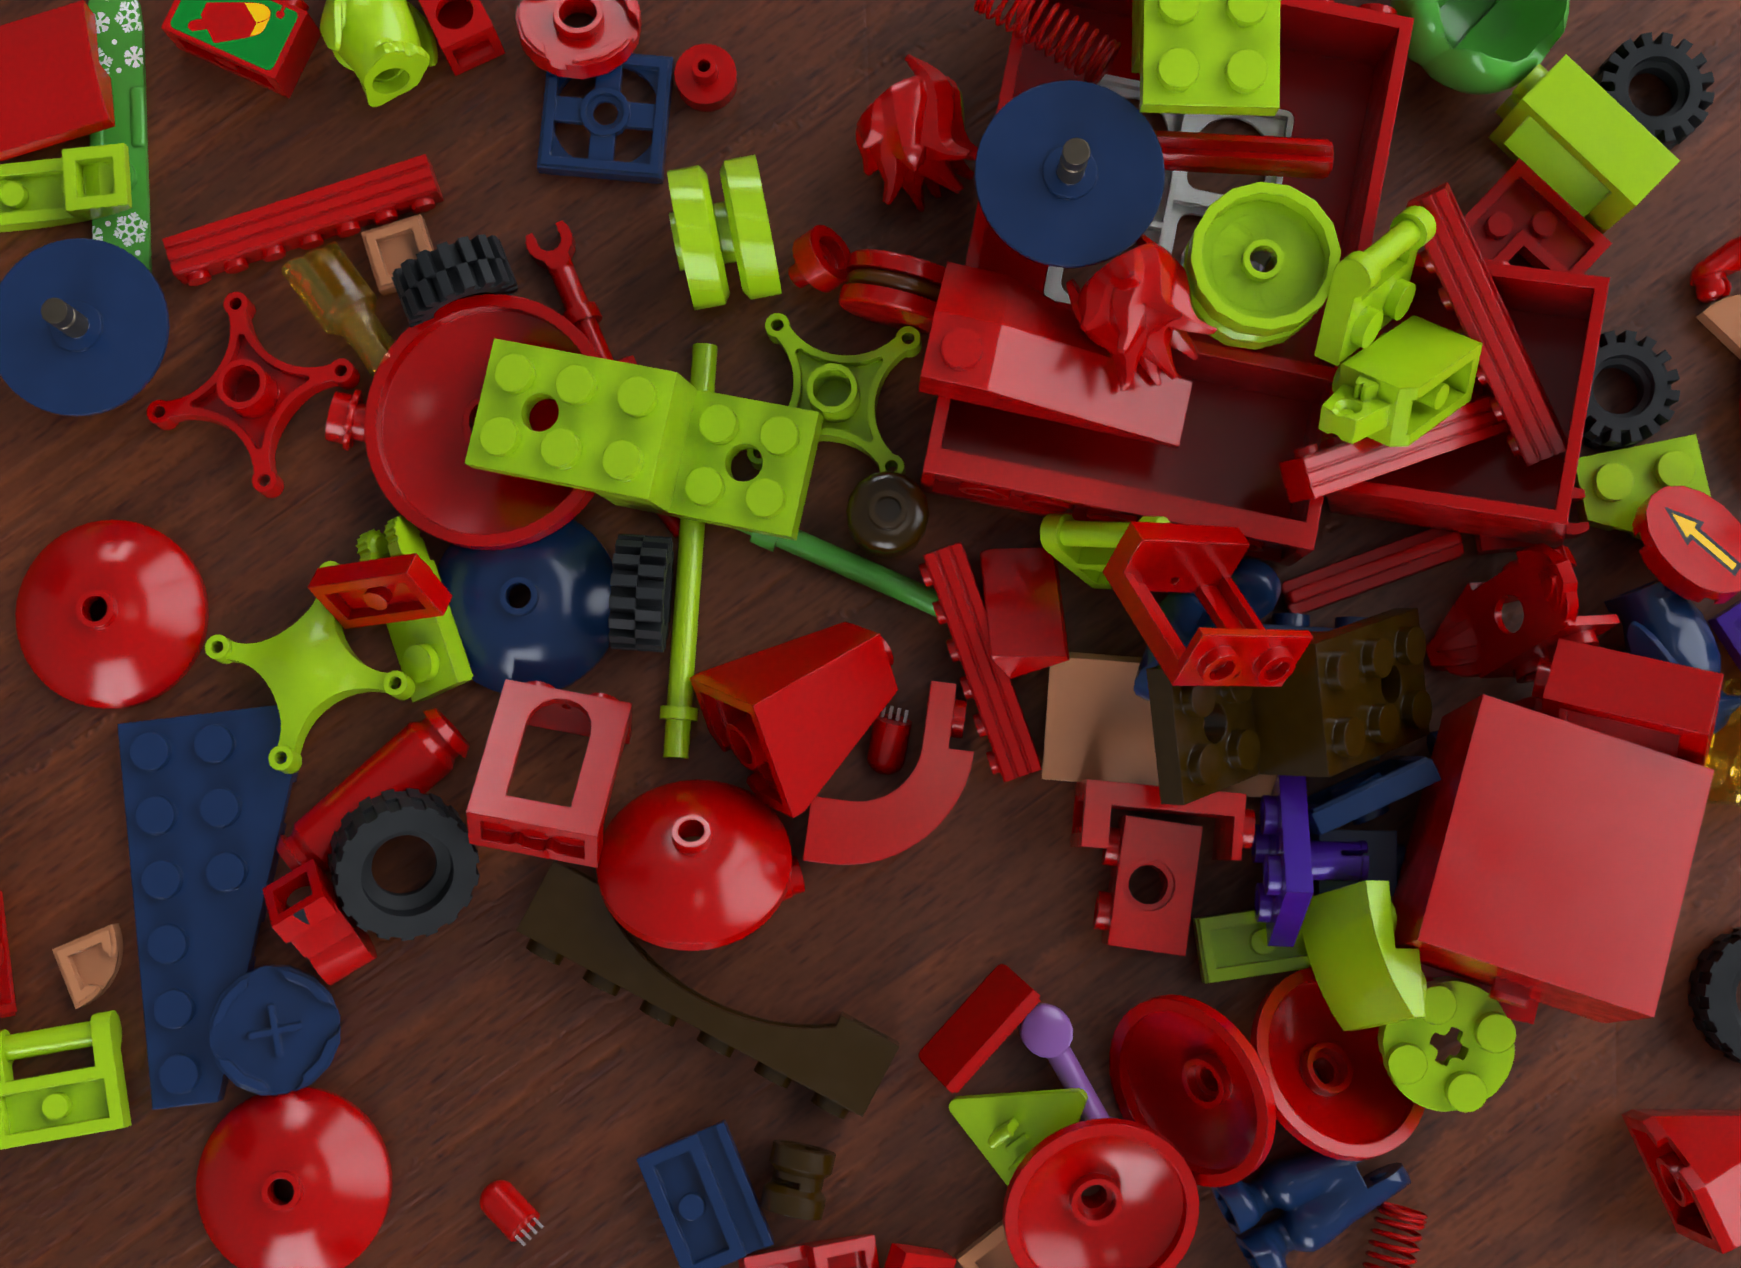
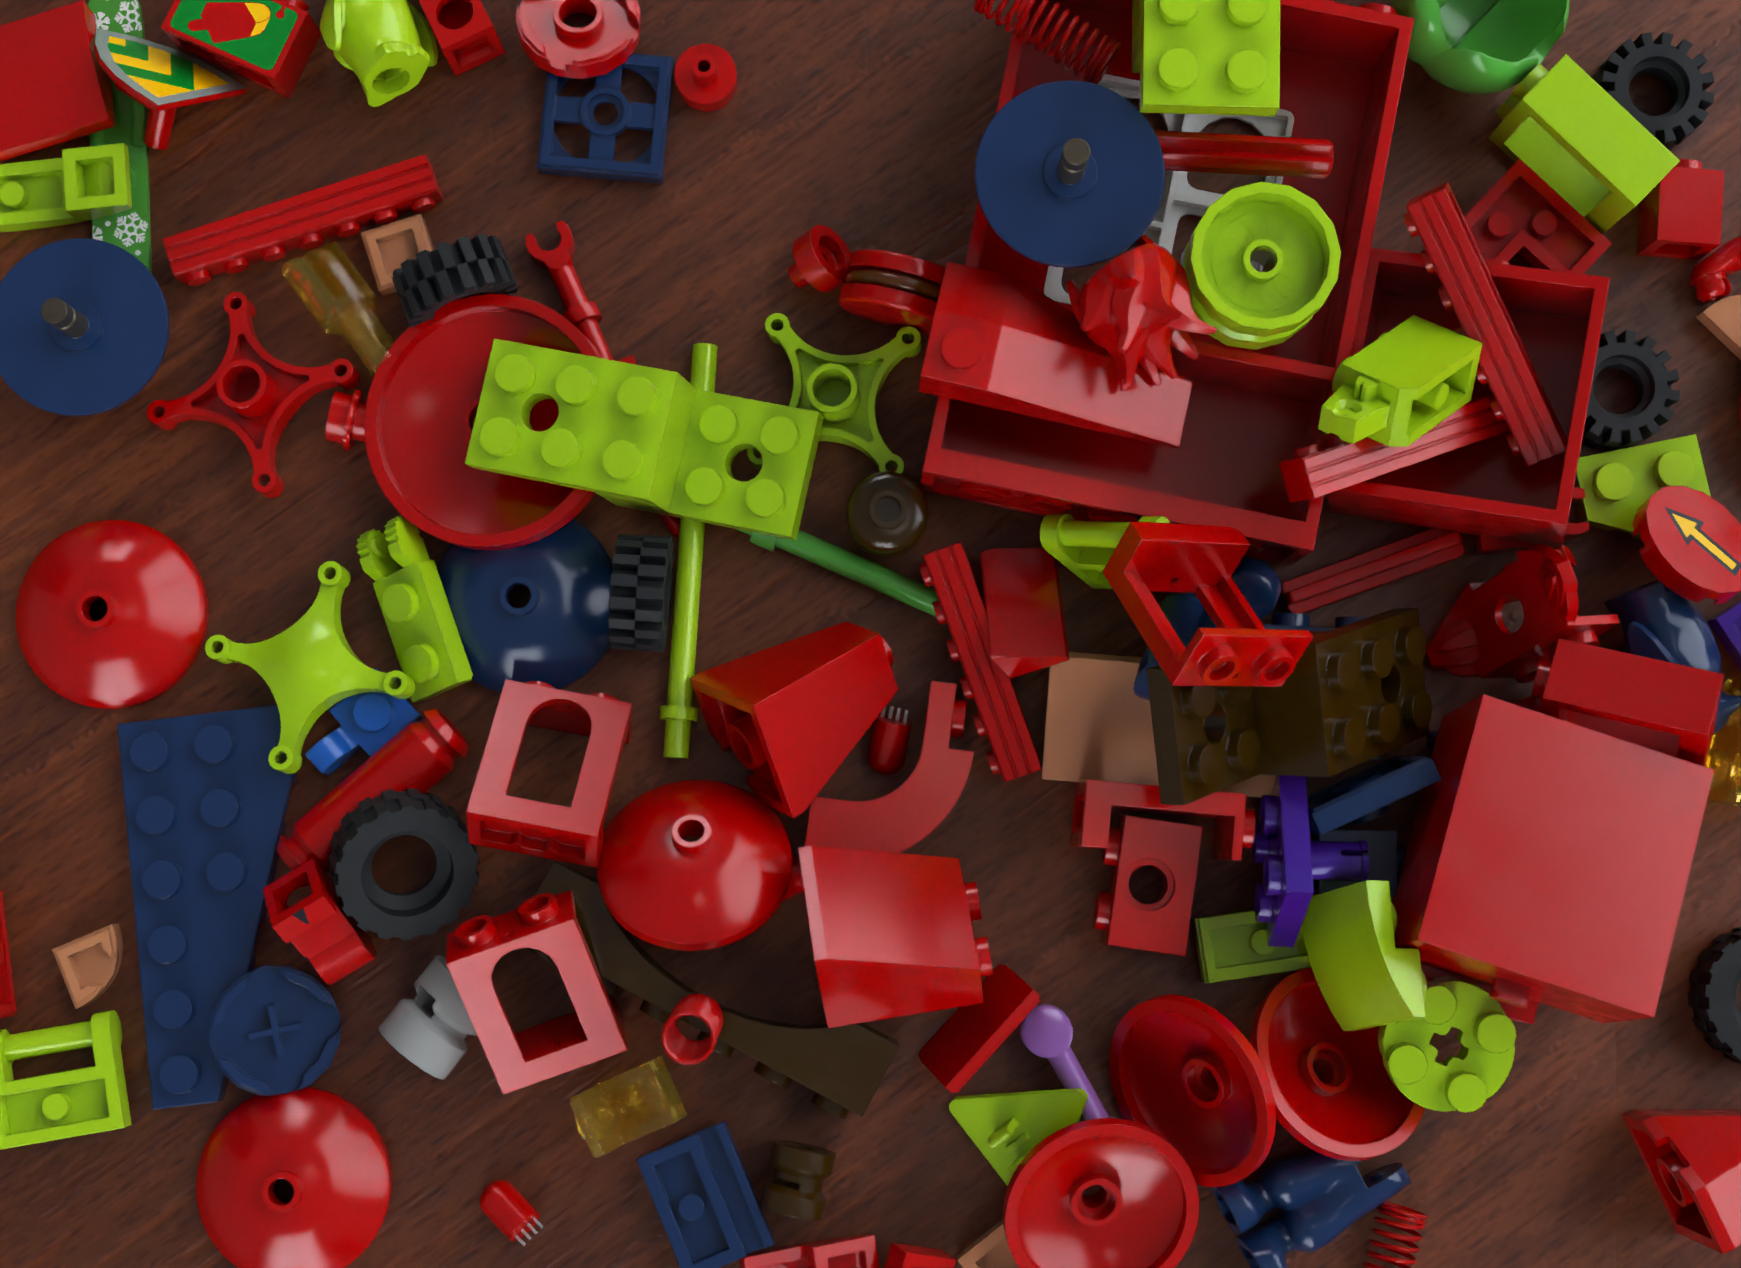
red plate [307,553,453,629] -> none
lime wheel [667,154,782,310] -> none
red hair [855,54,978,212] -> none
lime plate [1314,205,1436,367] -> none
none -> shield [93,28,247,150]
none -> blue plate [305,669,423,776]
none -> light grey wheel [379,955,477,1080]
none -> panel [446,890,627,1095]
none -> clear yellow bracket [570,1056,687,1158]
none -> red piece [661,993,724,1065]
none -> red slope [798,846,993,1028]
none -> red brick [1637,159,1724,260]

